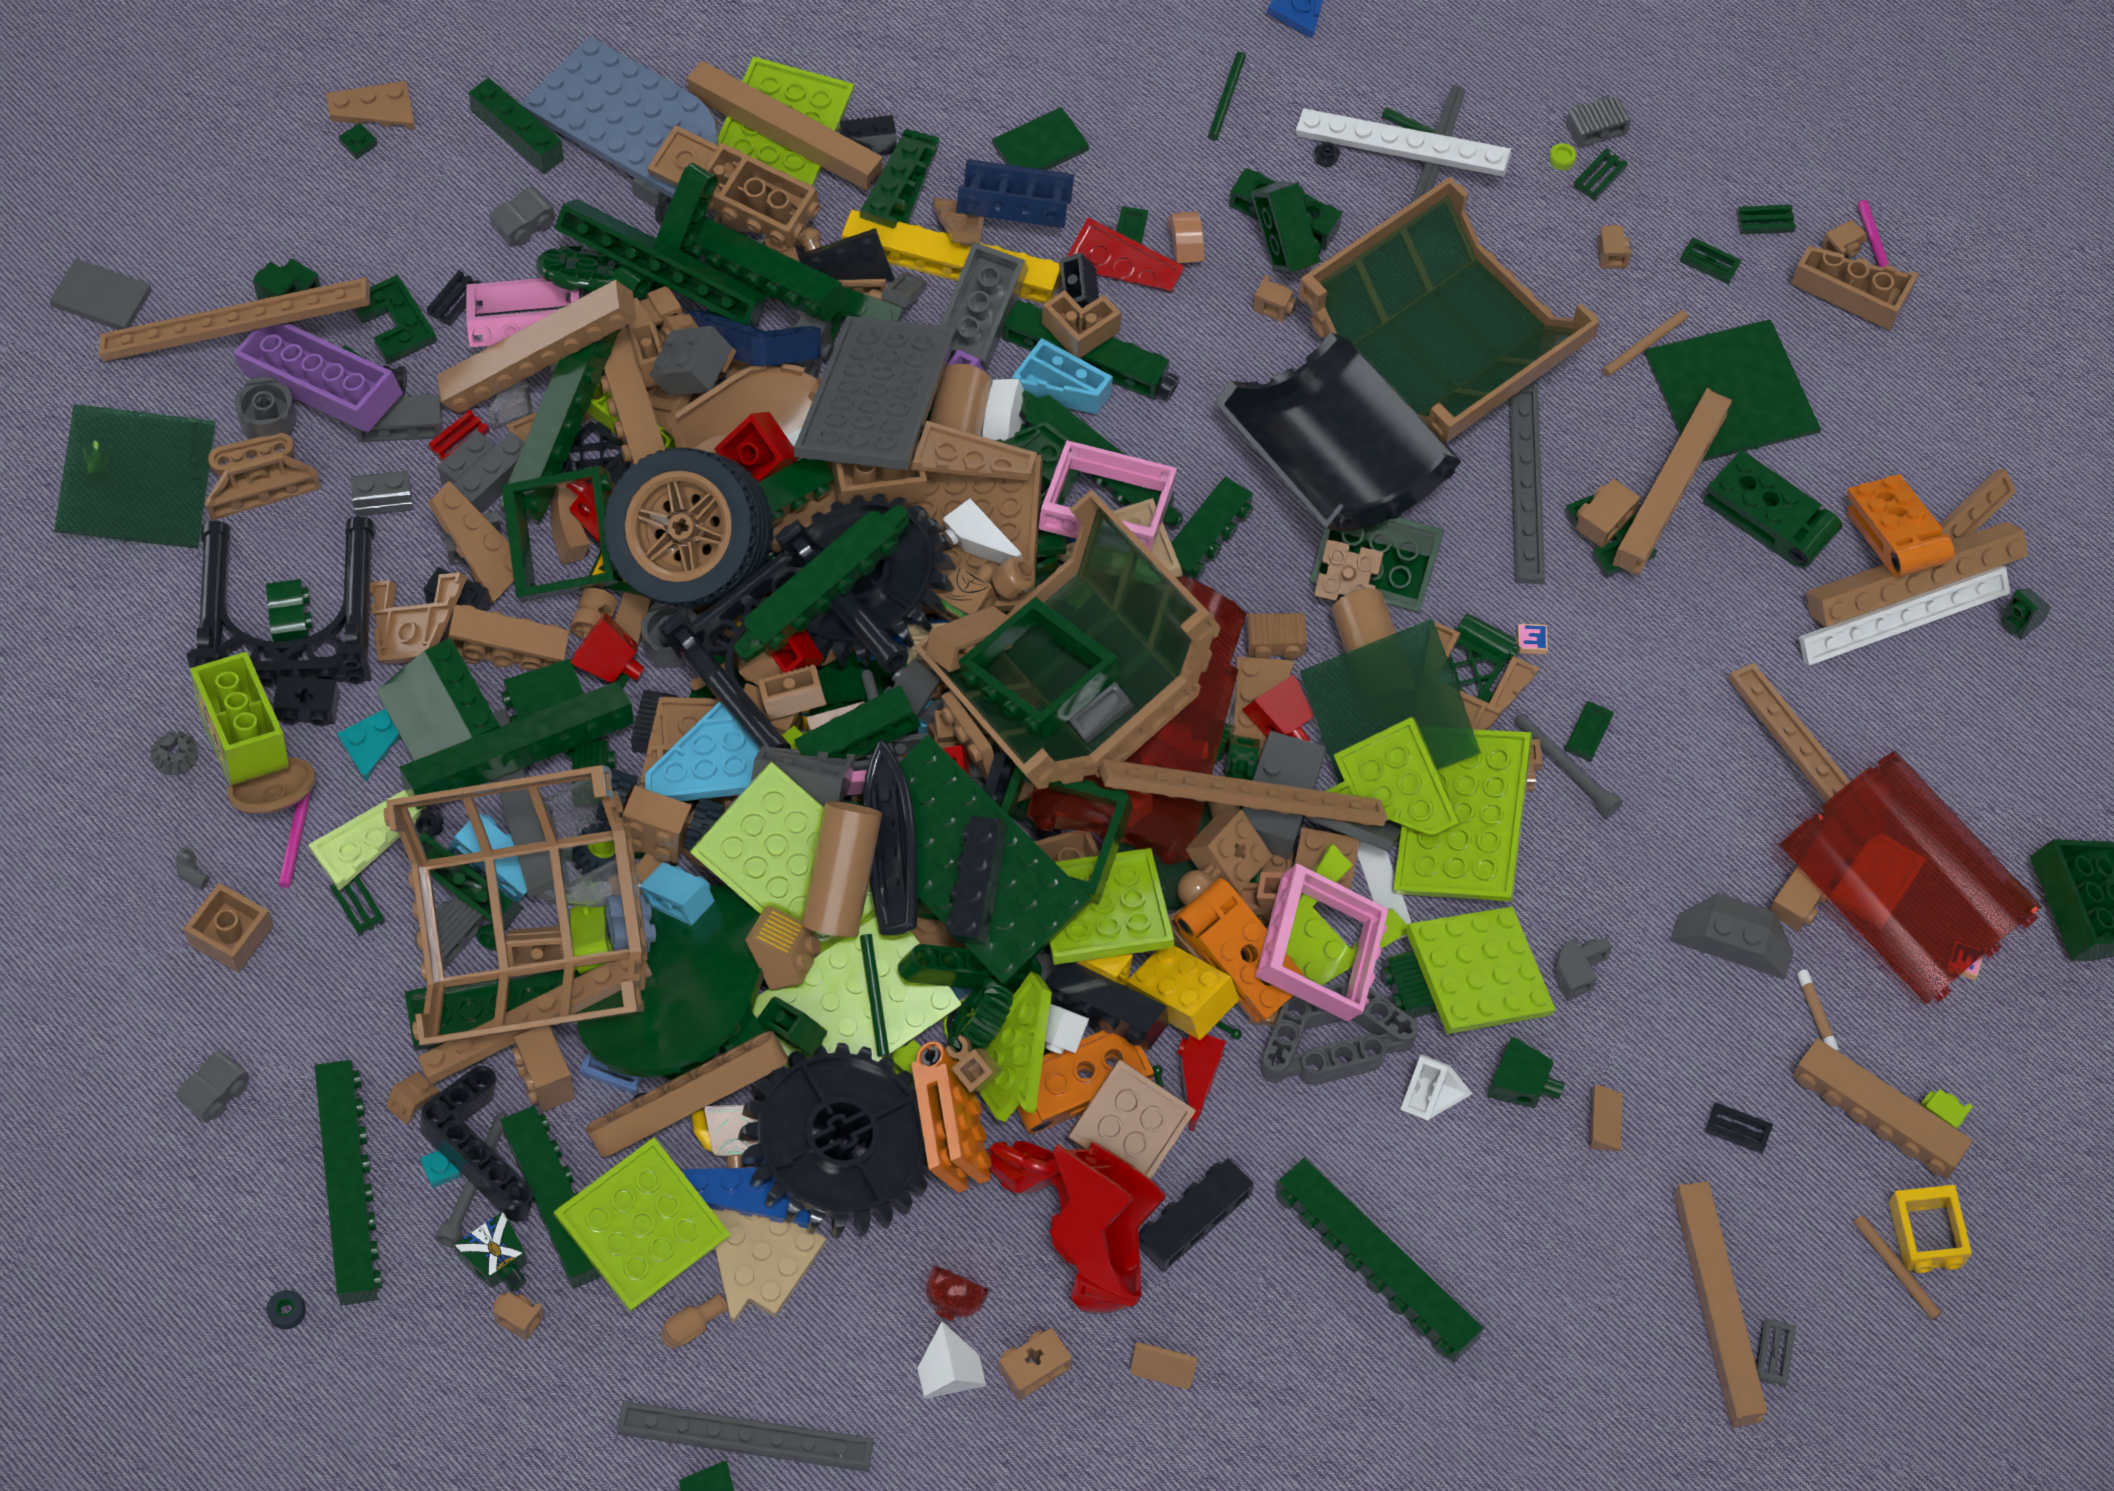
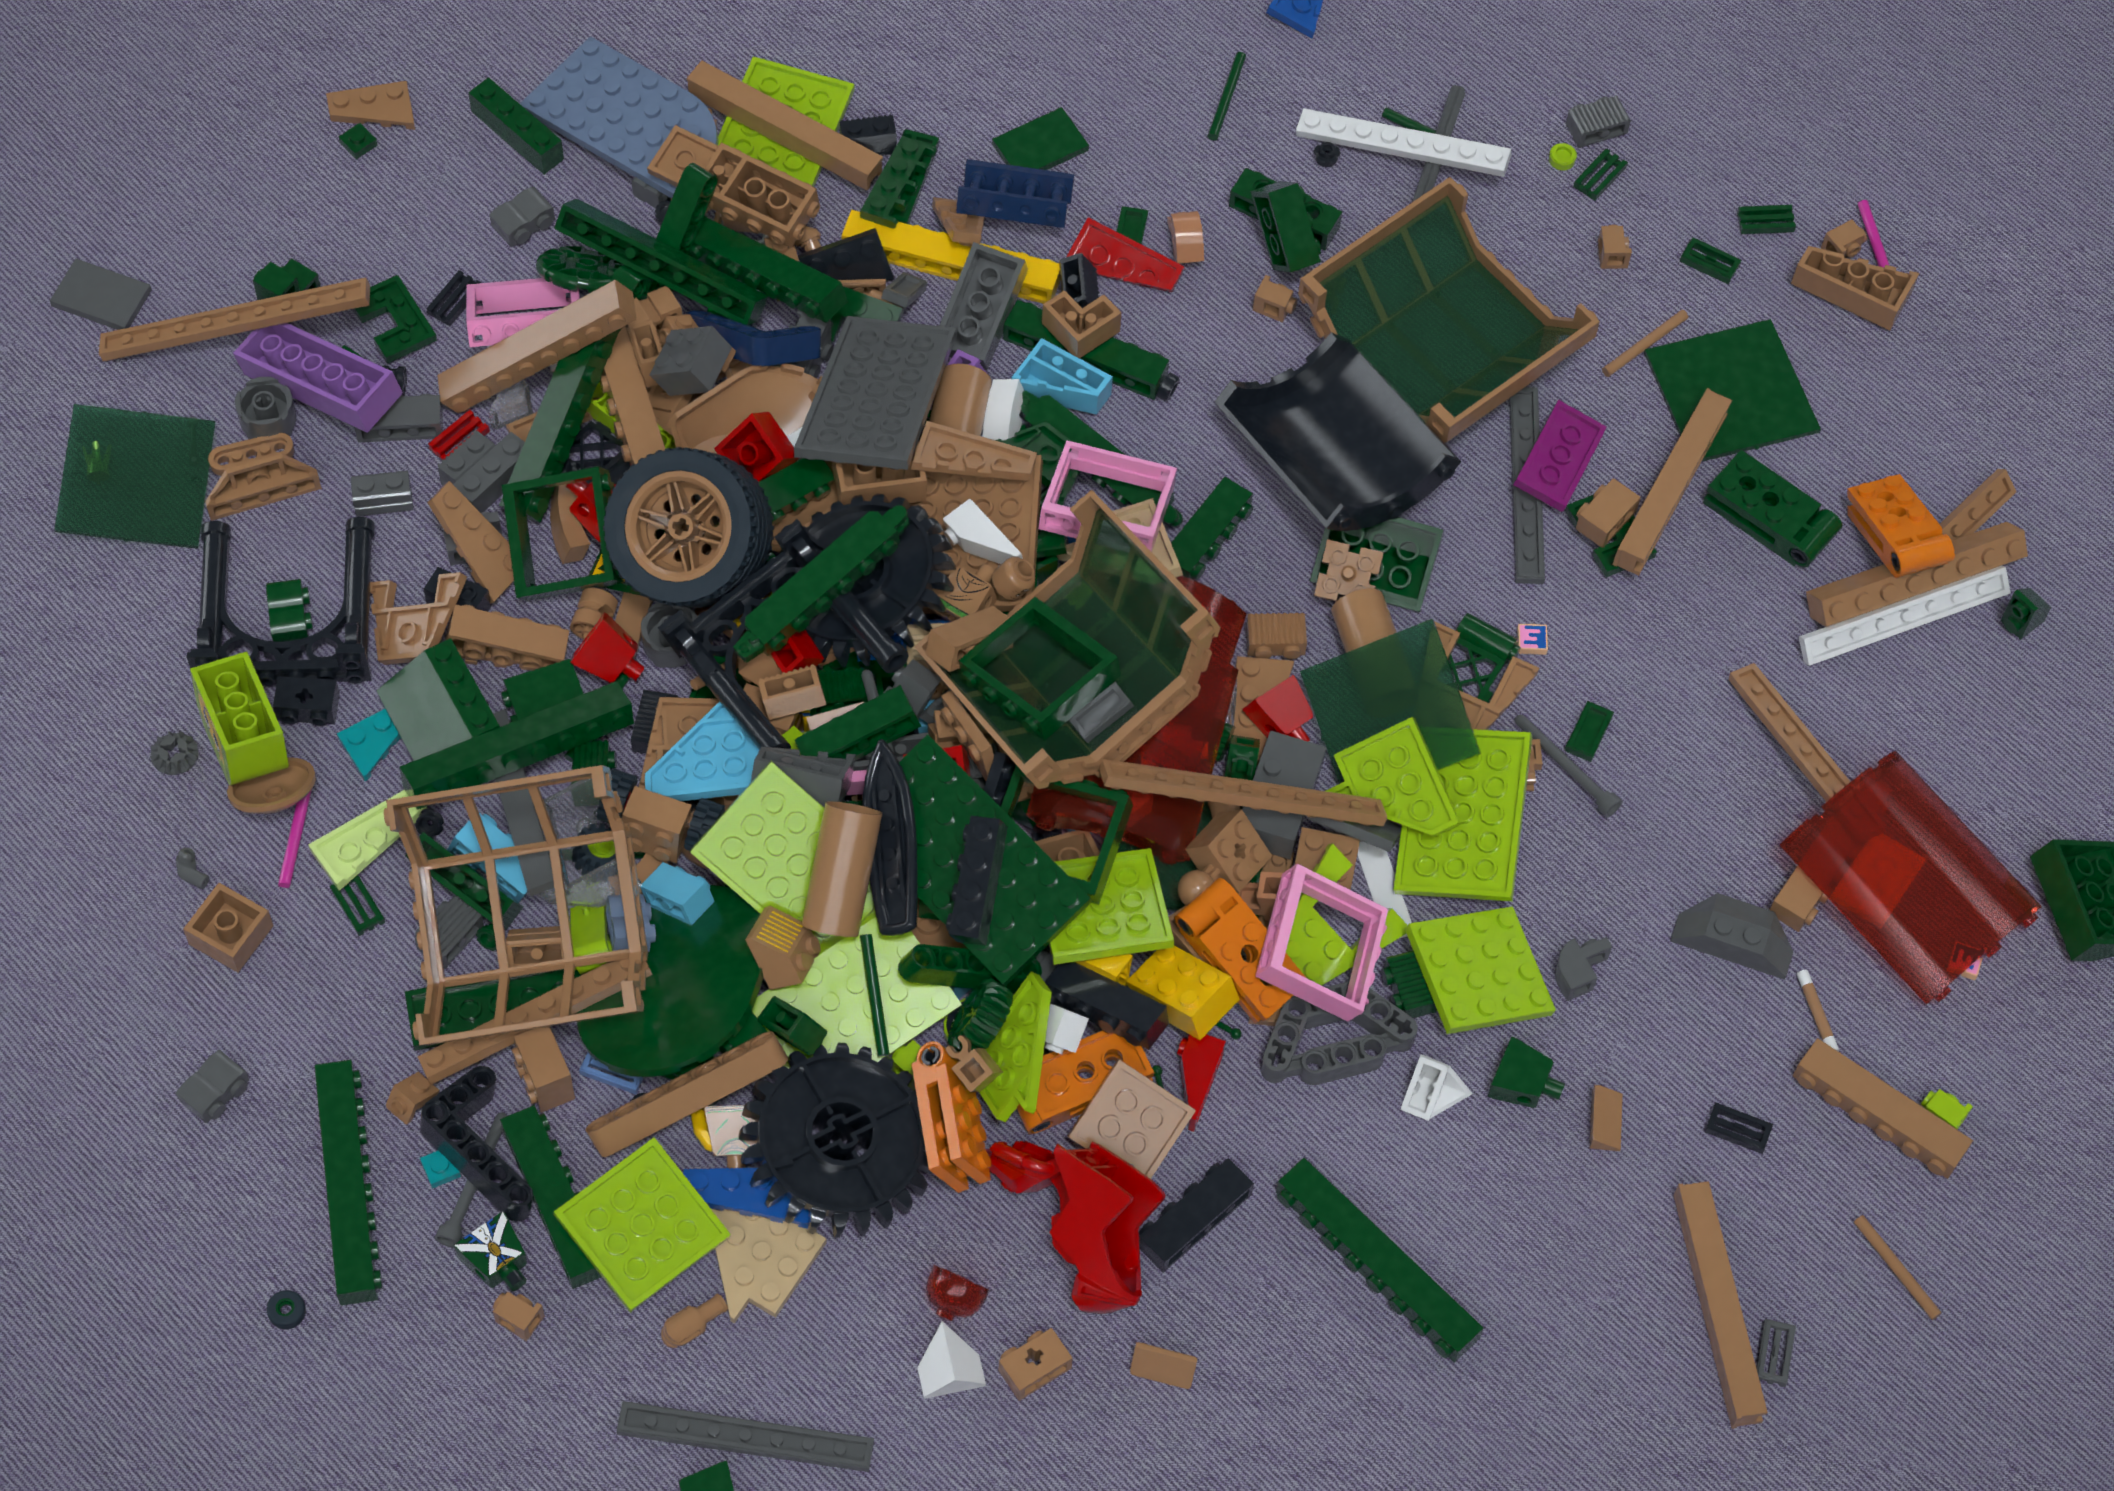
yellow window [1889,1185,1972,1273] -> none
none -> magenta plate [1513,400,1607,512]

